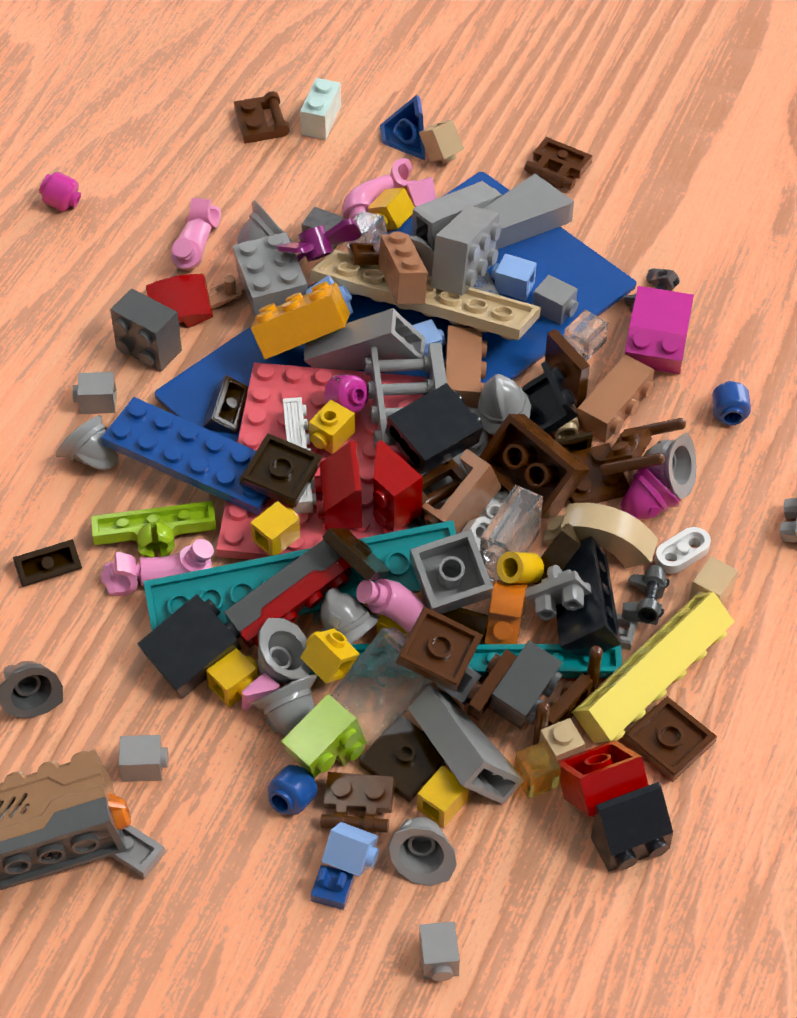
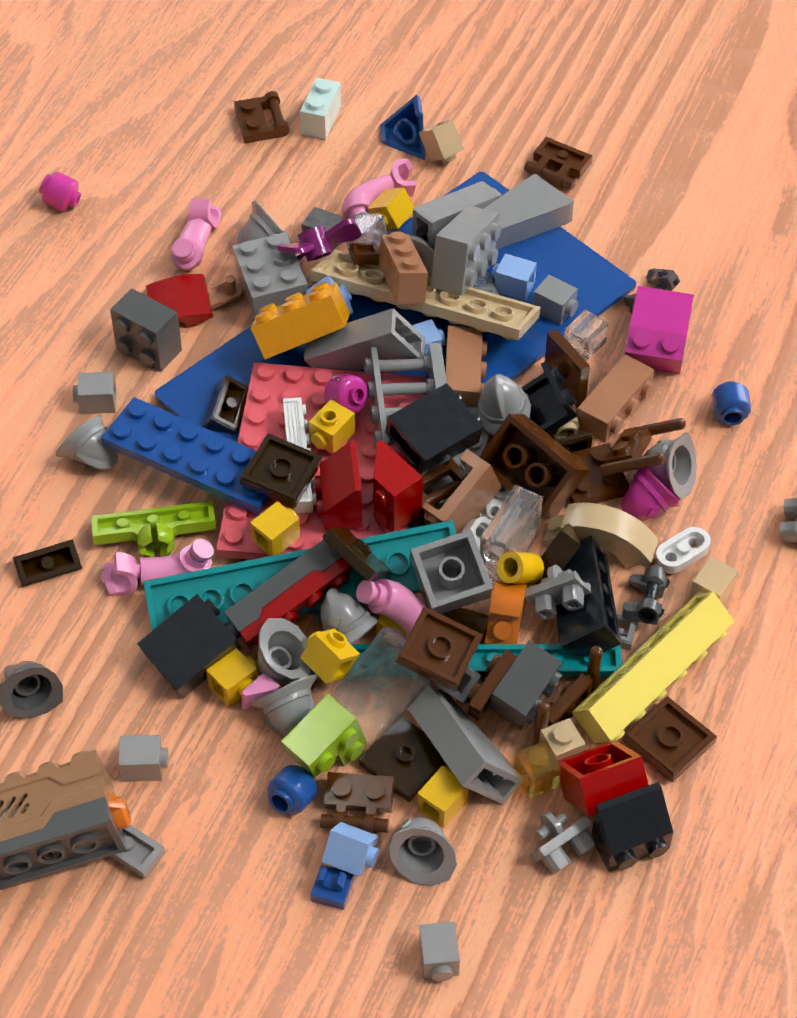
bright pink slope [406,177,436,207] -> none
none -> light grey hips [530,812,596,874]

